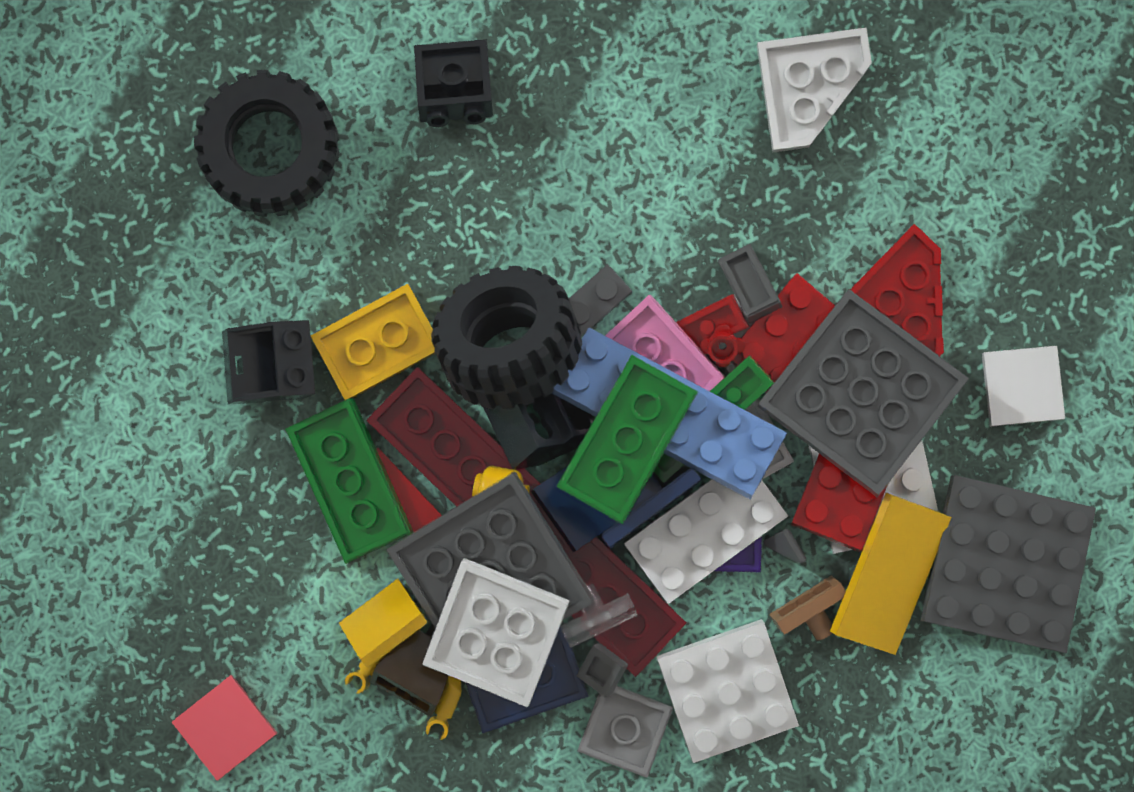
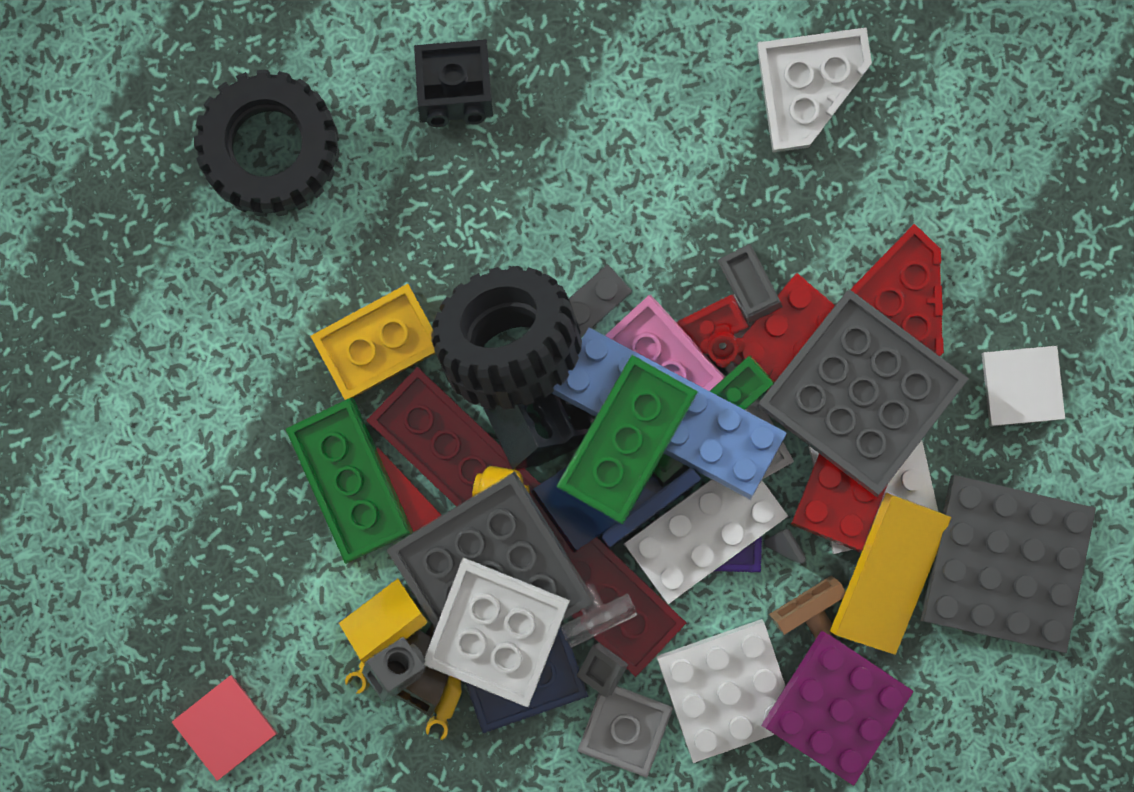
black piece [222,320,315,405] -> none
none -> dark grey brick [362,637,425,703]
none -> magenta plate [761,630,914,786]

